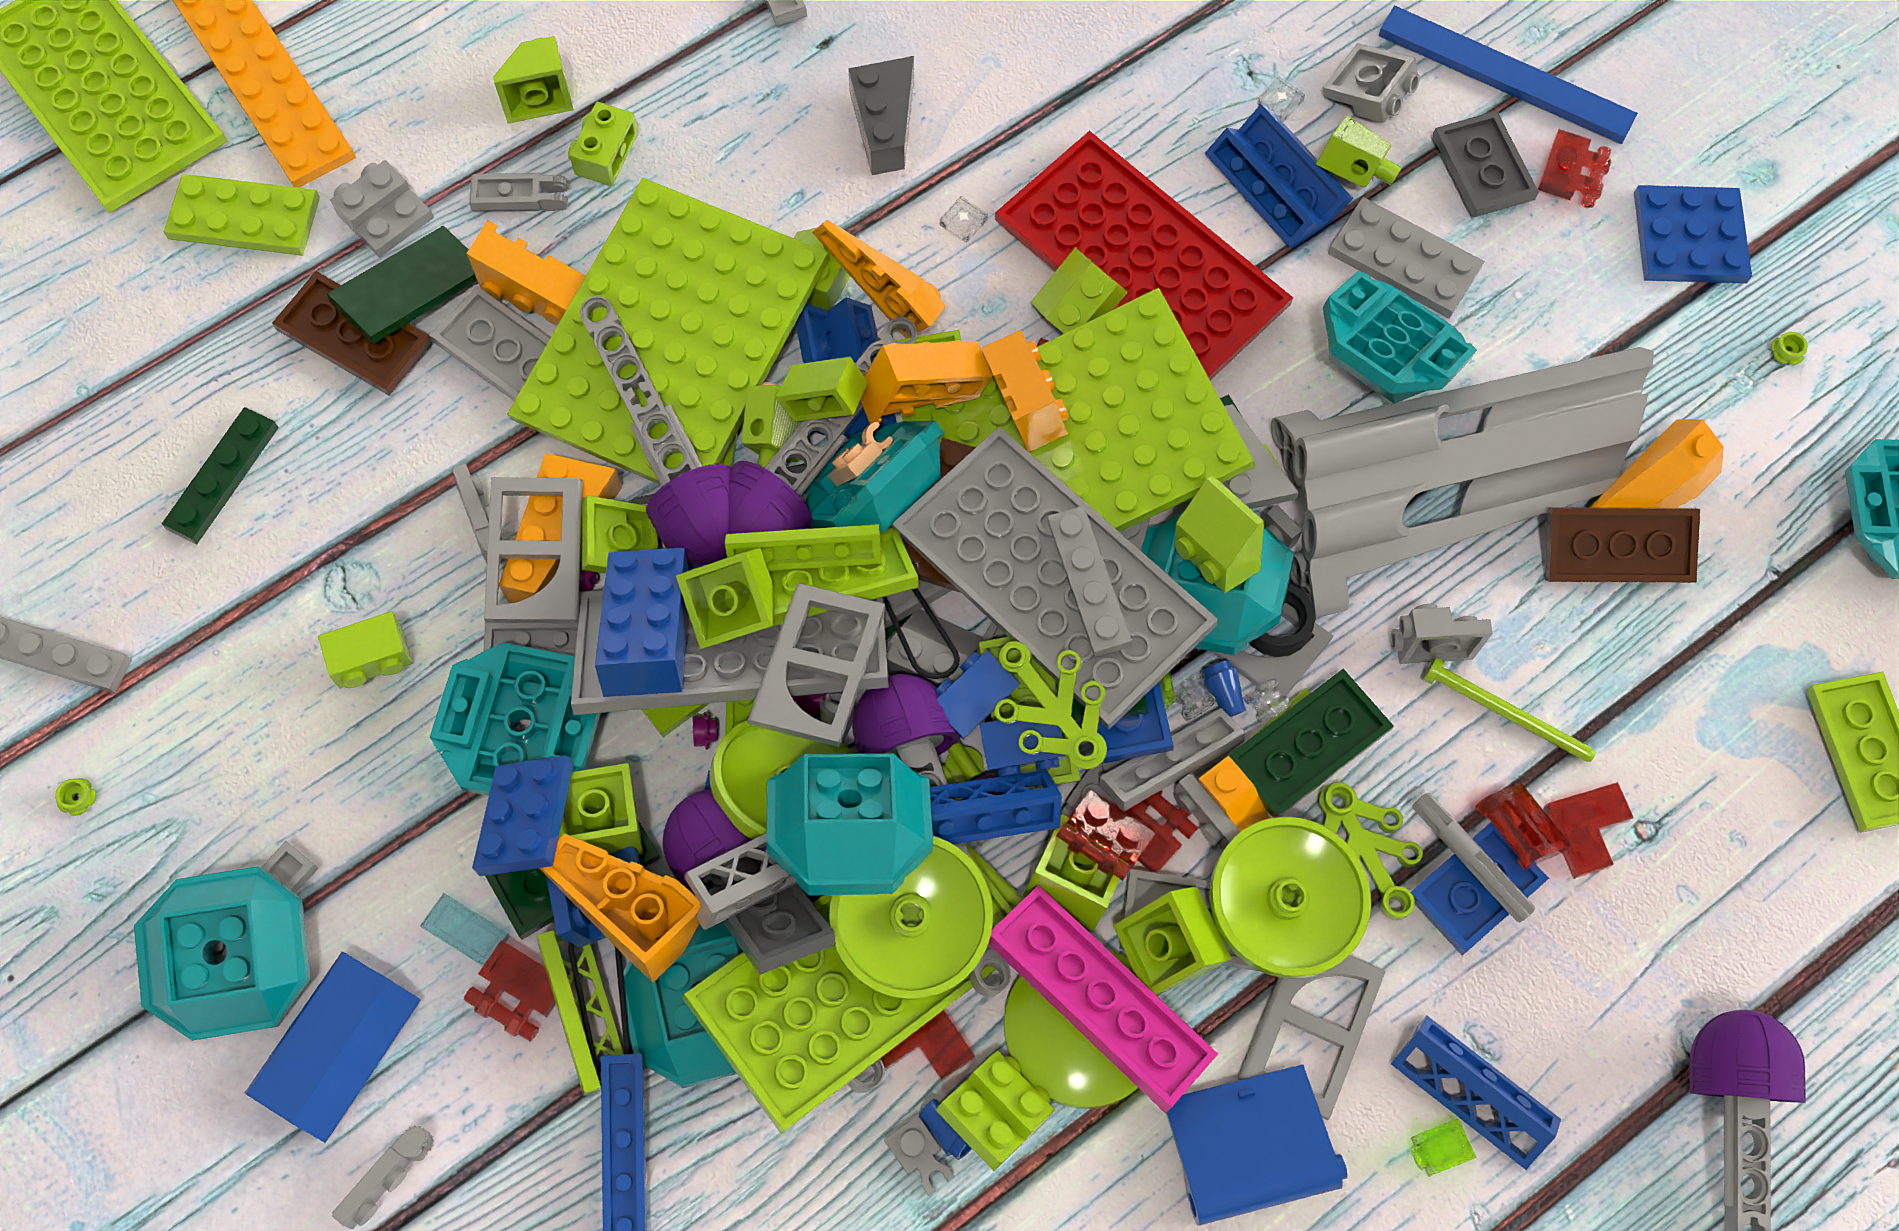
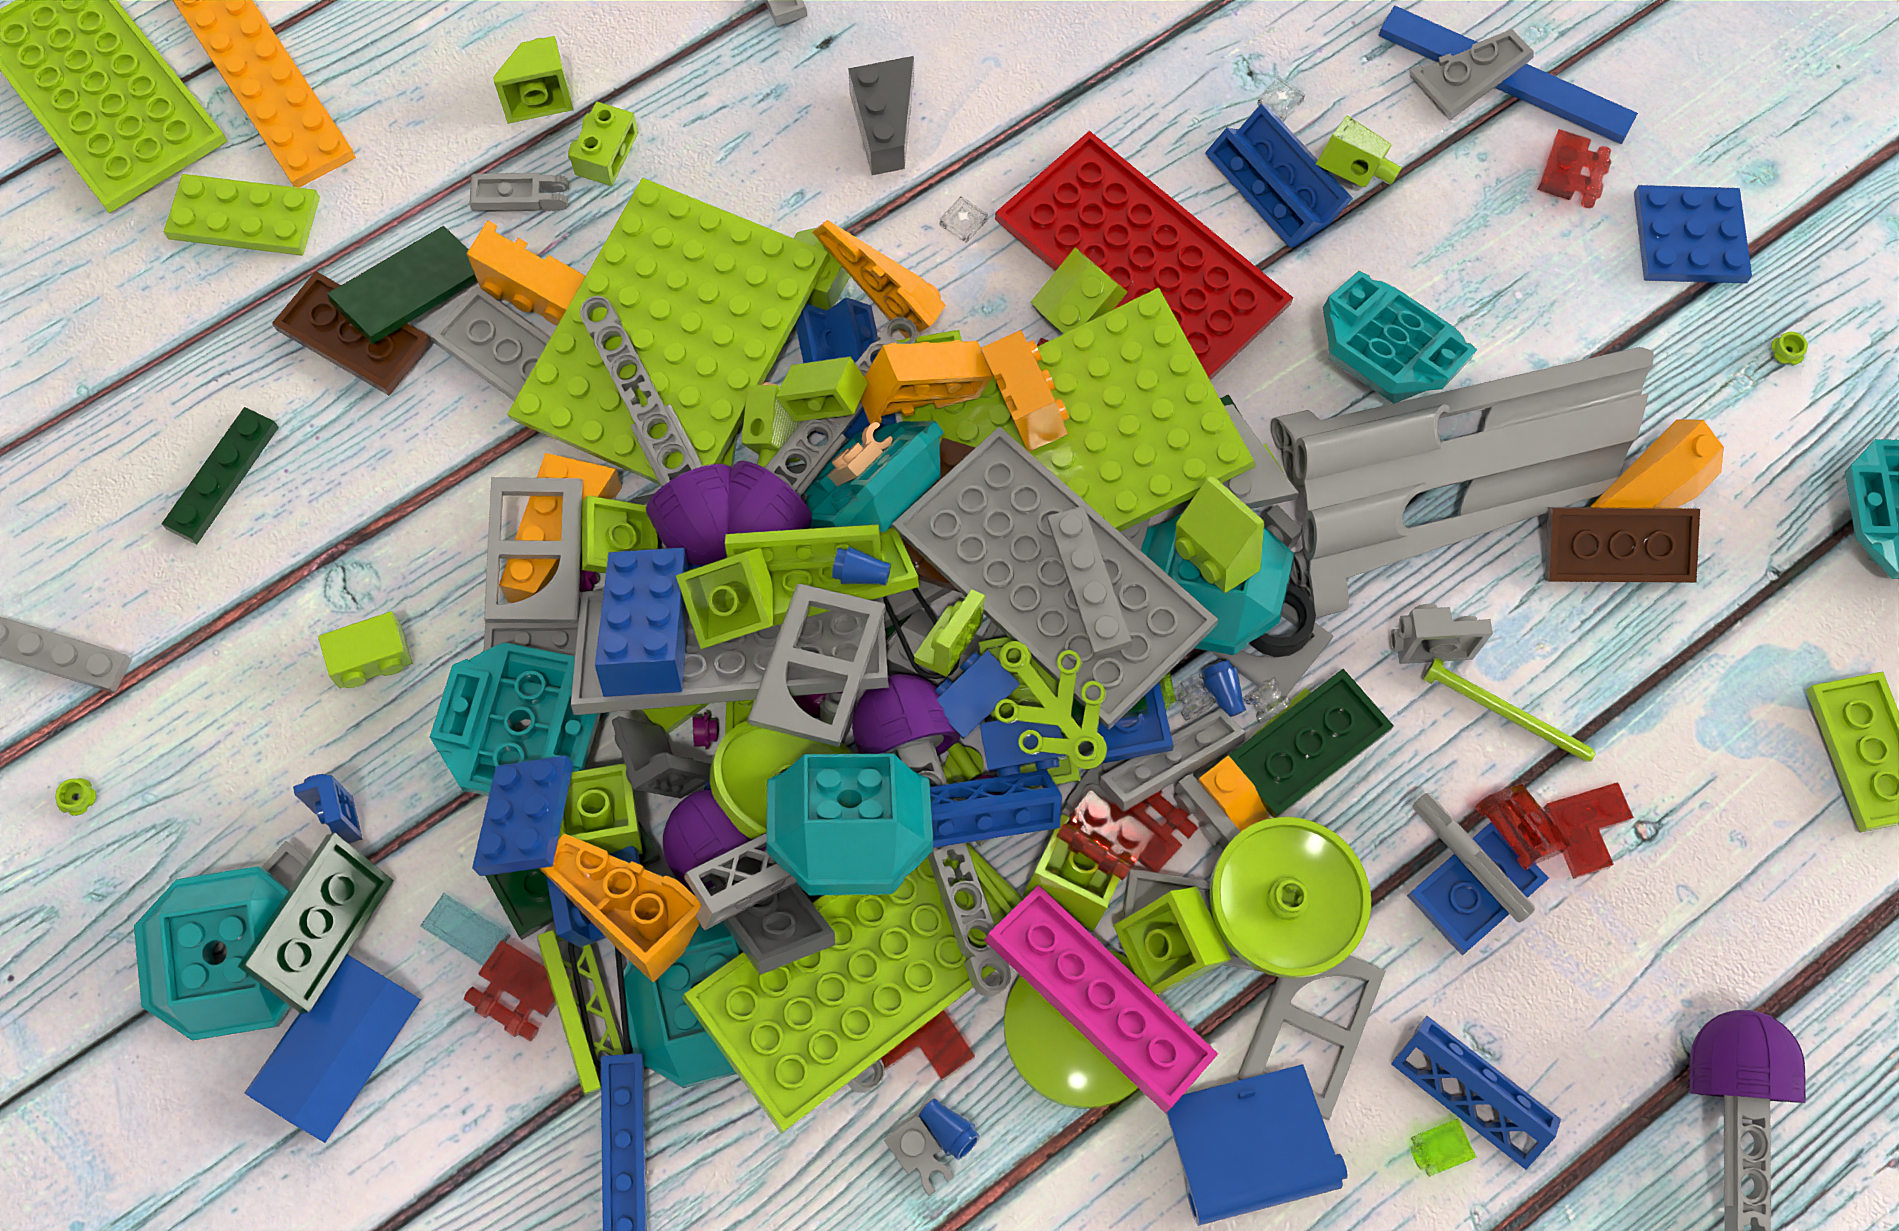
light grey plate [330,160,434,258] -> none
light grey hinge [332,1125,434,1229] -> none
light grey hinge [452,463,505,564] -> none
lime dish [829,836,993,999] -> none
lime plate [936,1050,1055,1171] -> none
lime plant [1319,782,1423,921] -> none
light grey plate [1322,43,1420,123] -> none
light grey plate [1328,197,1485,319] -> none
dark grey plate [1432,111,1539,218] -> none
none -> plate [237,833,394,1014]
none -> blue bracket [293,774,362,844]
none -> dark grey bracket [612,716,711,799]
none -> blue cone [832,546,891,586]
none -> lime bracket [914,589,985,677]
none -> light grey wing [1409,29,1534,120]

